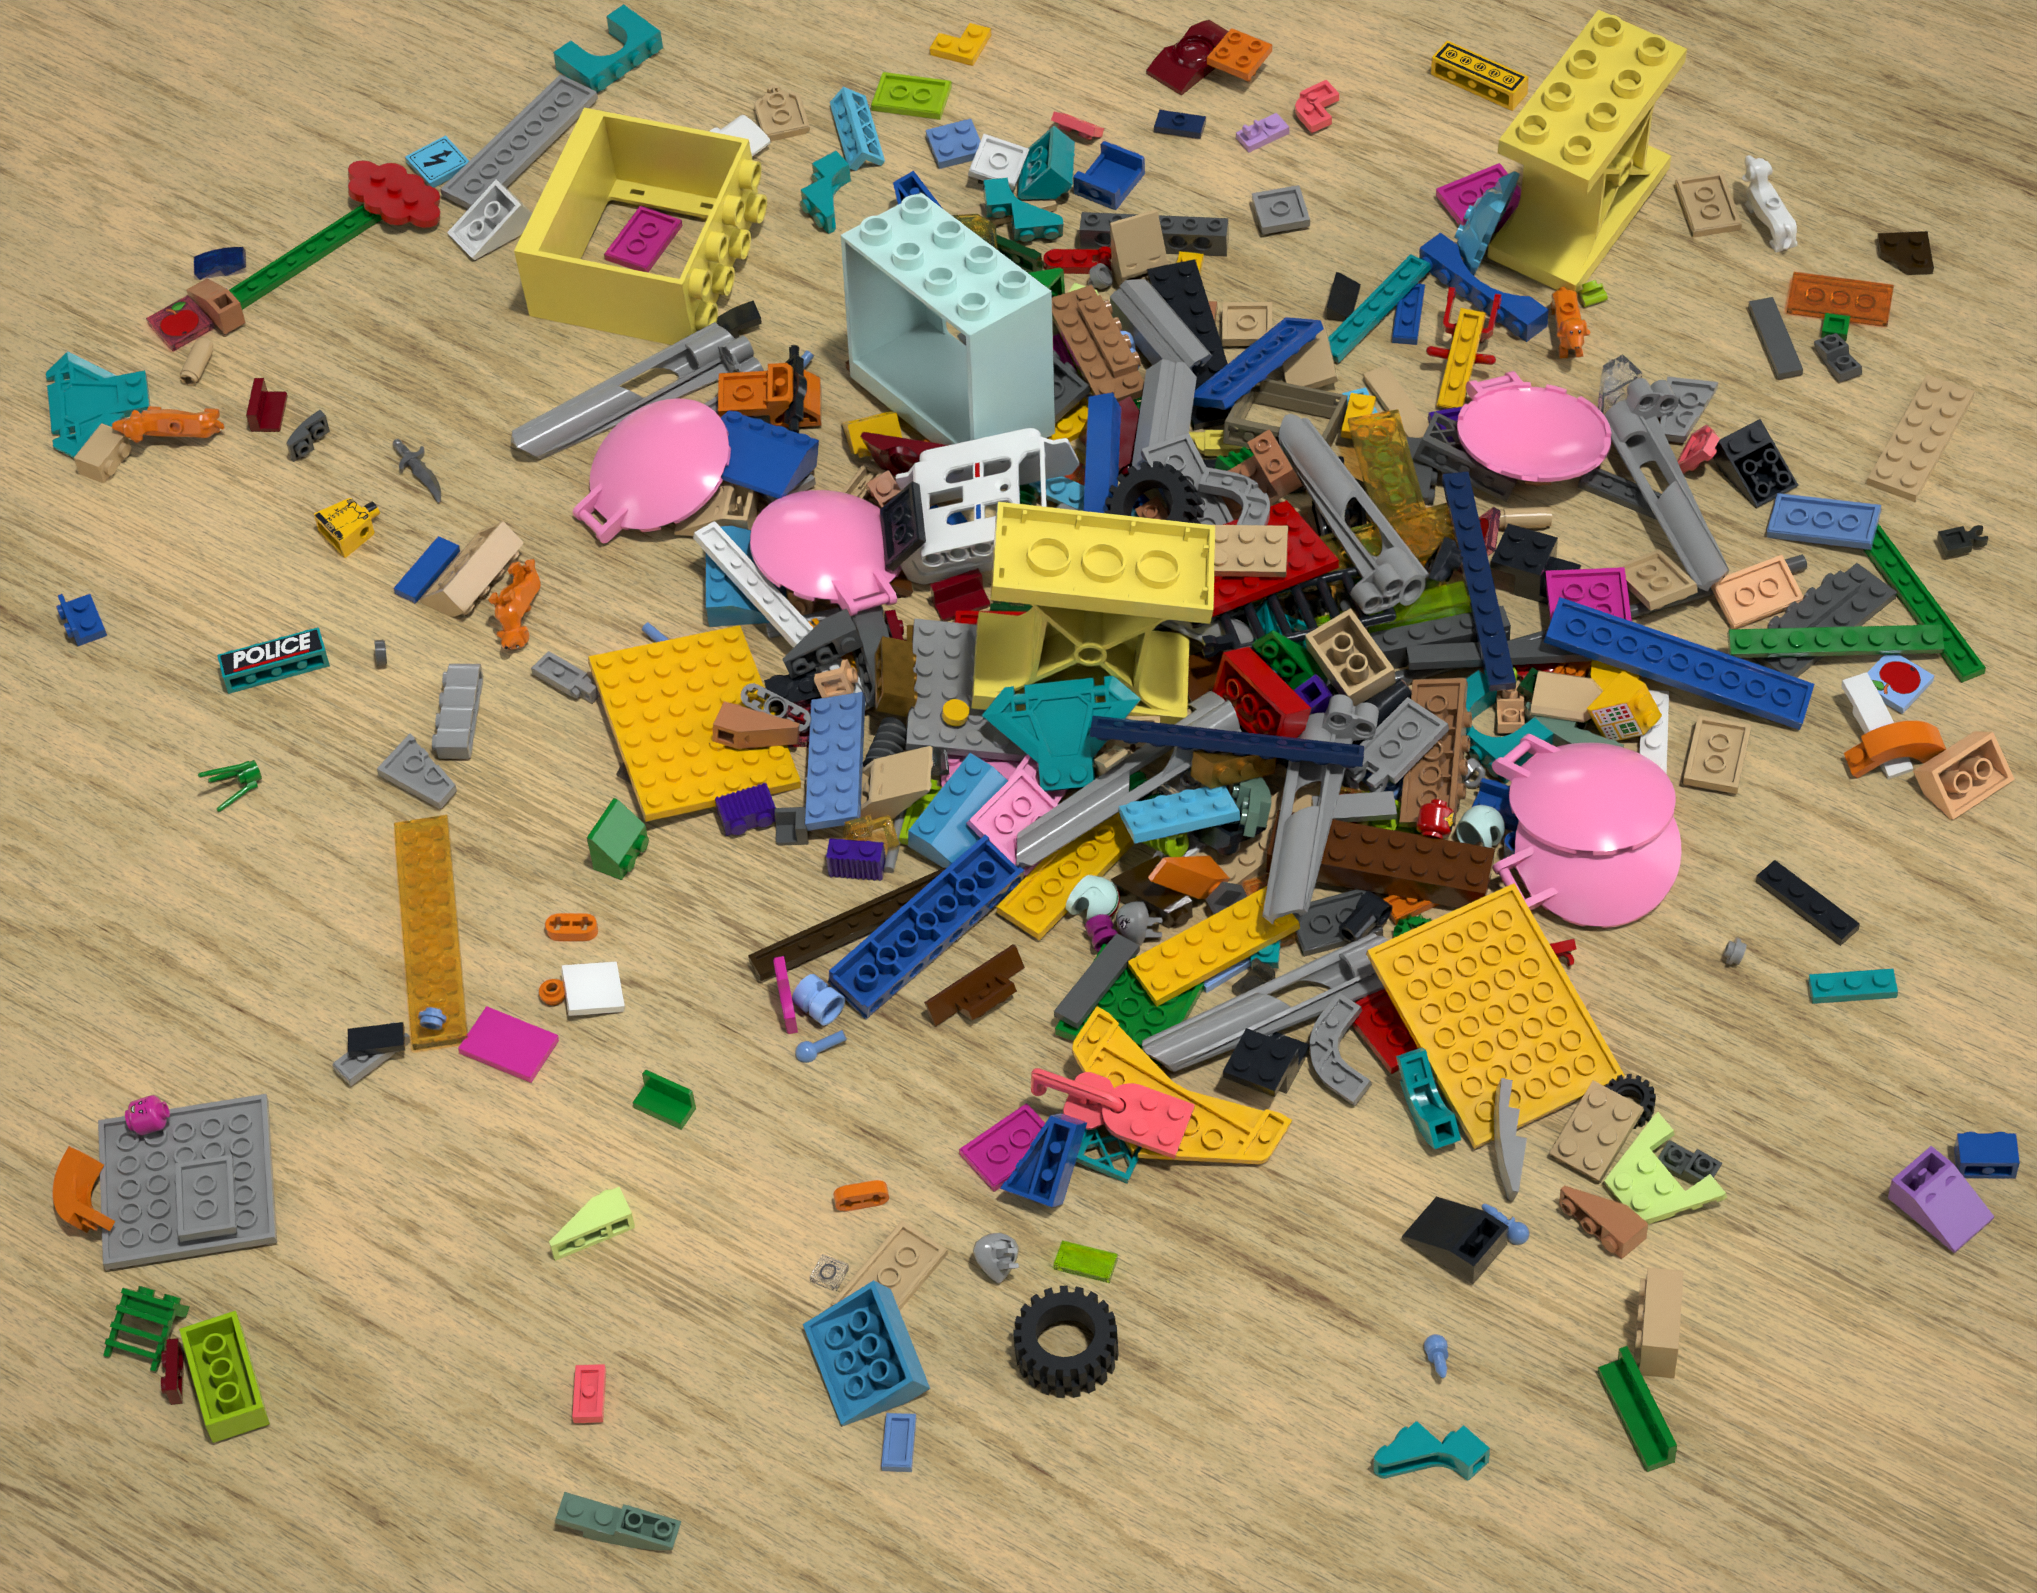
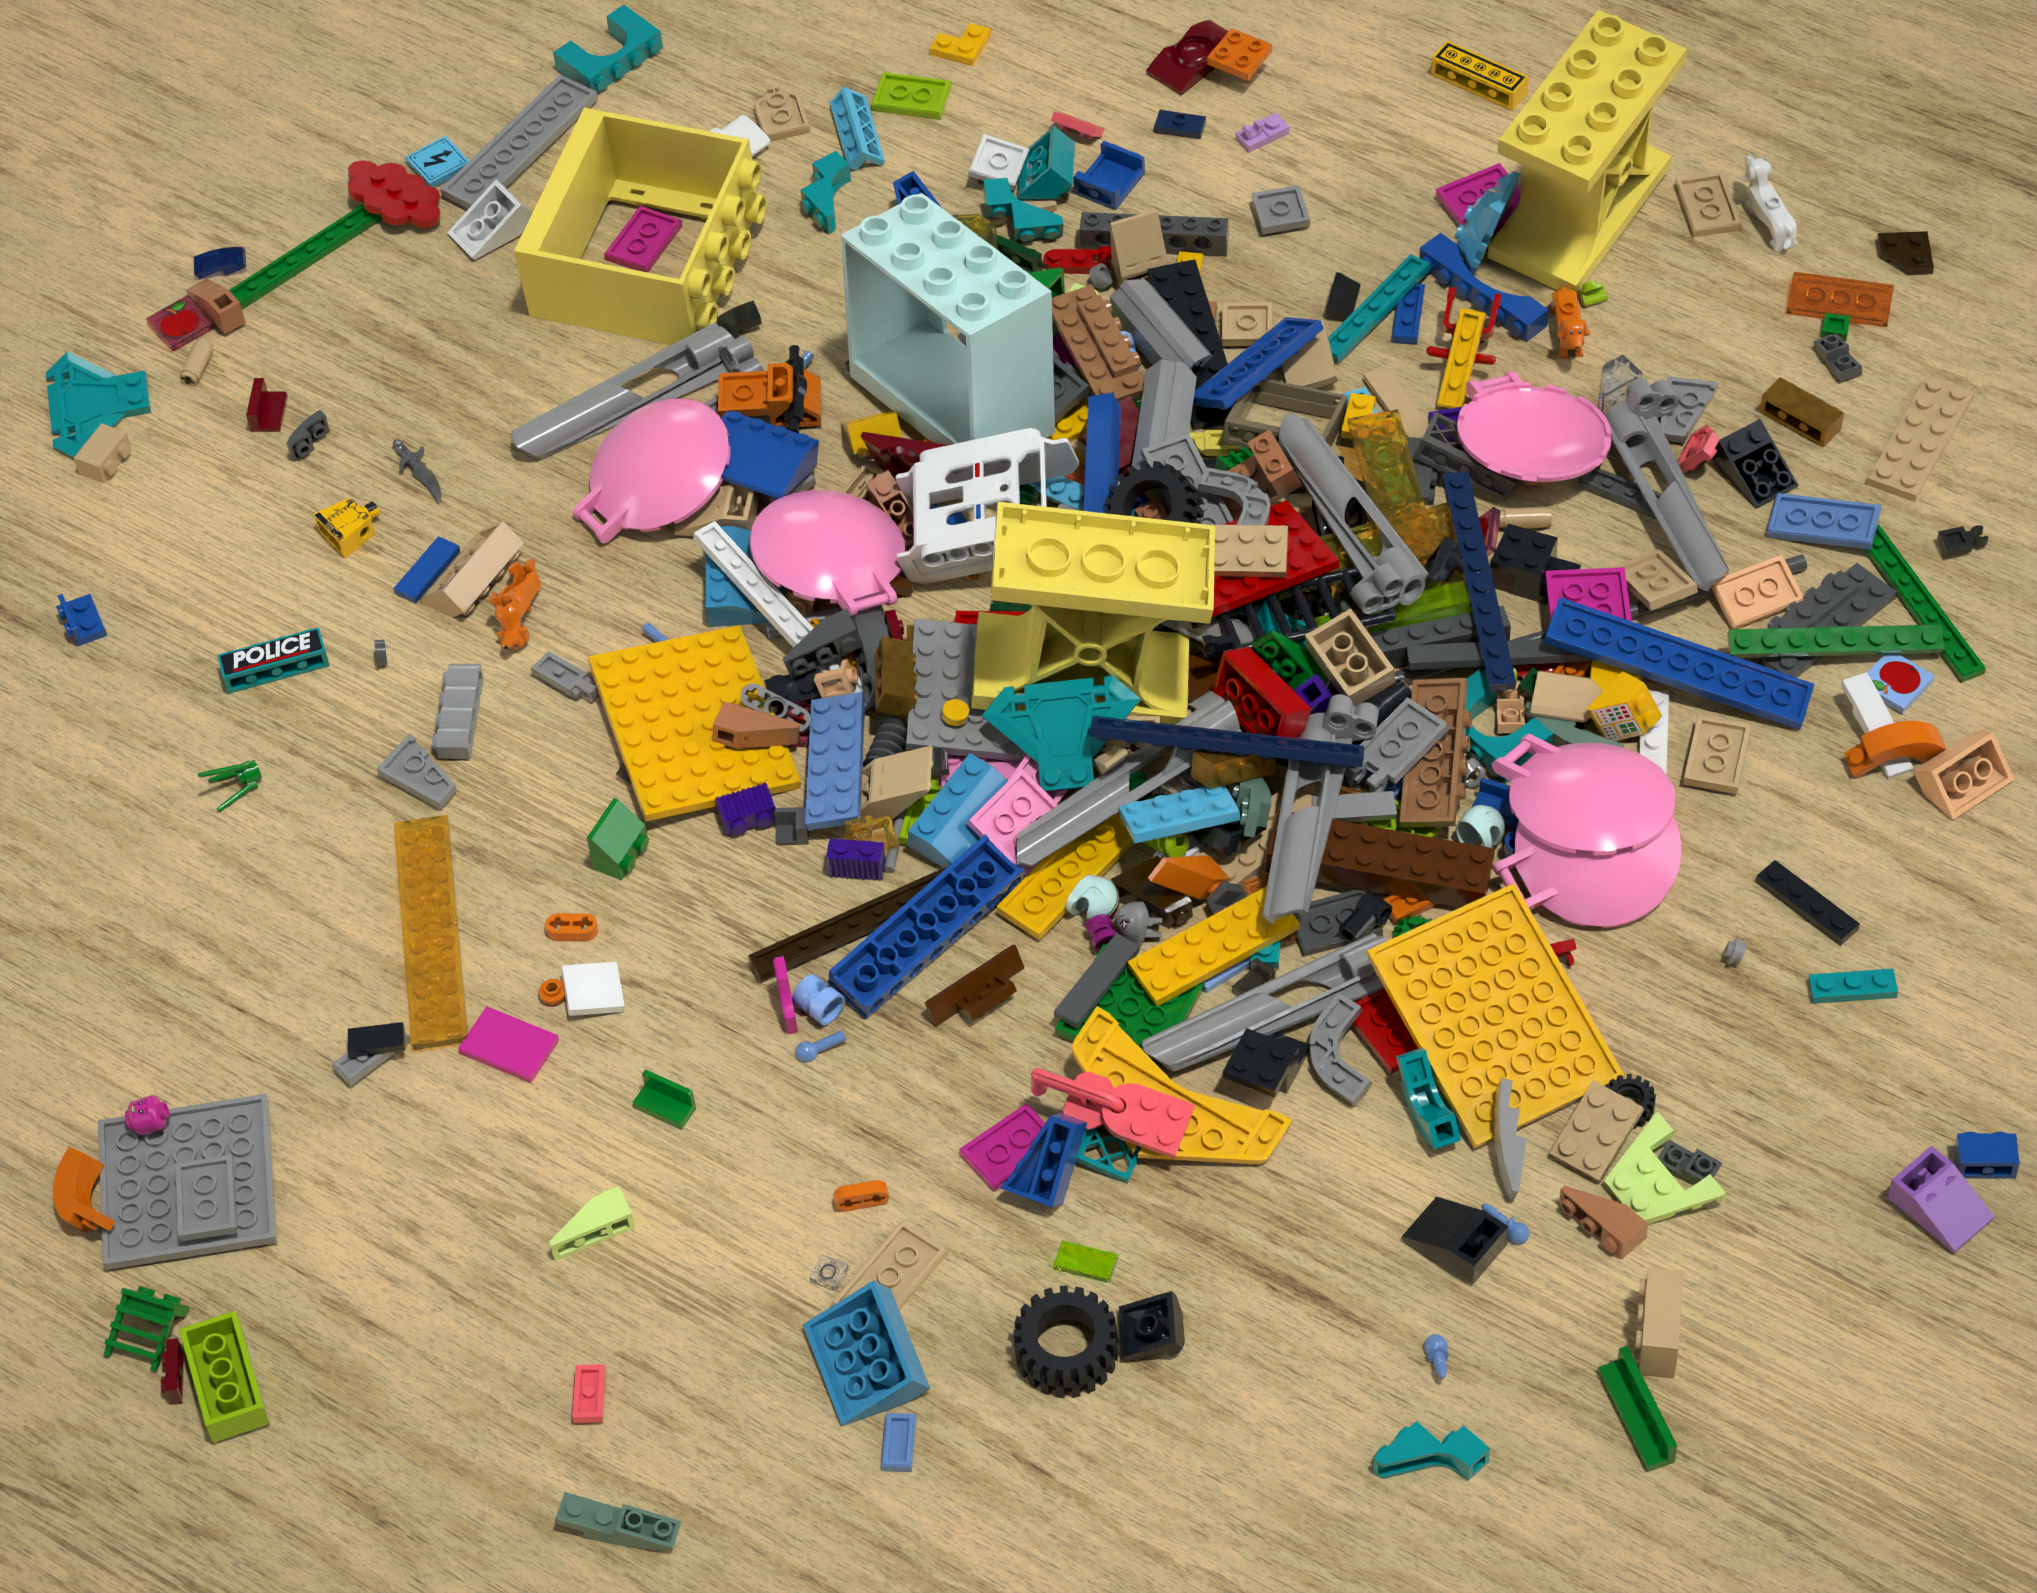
orange animal [112,406,225,443] -> none
medium blue plate [418,1007,447,1030] -> none
black tile [880,481,926,571] -> none
medium blue plate [925,119,981,169] -> none
dark red panel [930,568,990,622] -> none
light grey piece [973,1233,1019,1283] -> none
coral plate [1295,79,1339,133] -> none
red head [1416,799,1455,839] -> none
dark grey tile [1748,297,1803,380] -> none
none -> black slope [1119,1291,1185,1360]
none -> pearl gold brick [1760,377,1844,448]

